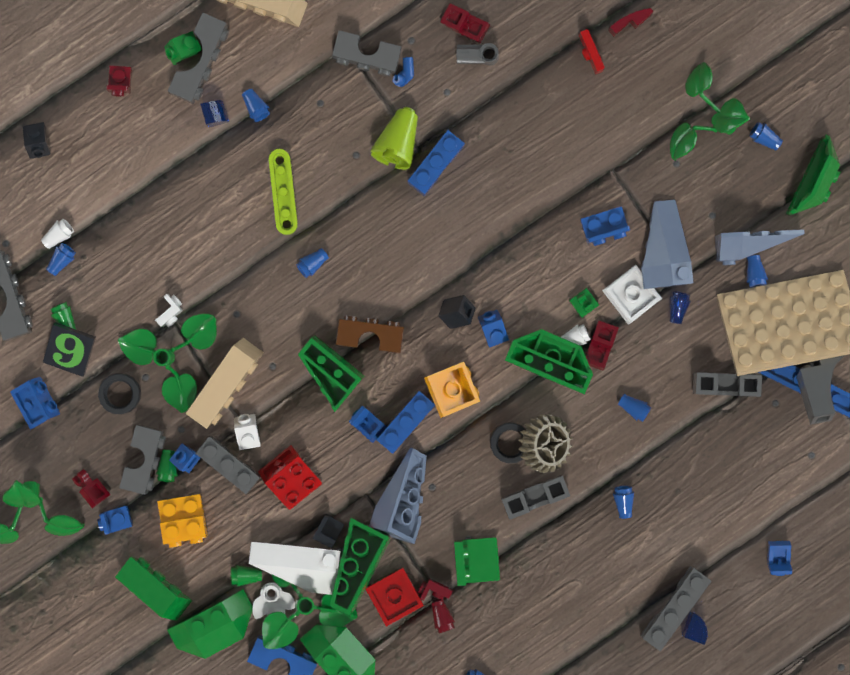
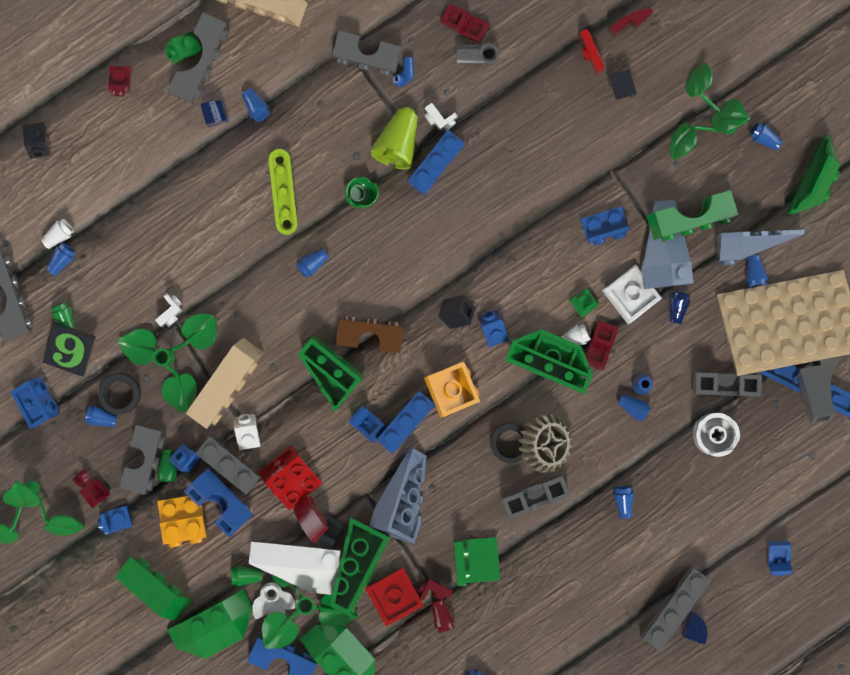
none -> blue cone [84,405,118,427]
none -> blue arch [184,468,253,538]
none -> dark red slope [293,494,328,543]
none -> green hair [344,177,379,209]
none -> white bracket [424,103,457,131]
none -> black panel [607,69,637,100]
none -> blue cone [632,373,653,395]
none -> green arch [646,190,738,242]
none -> white brick [693,413,740,457]

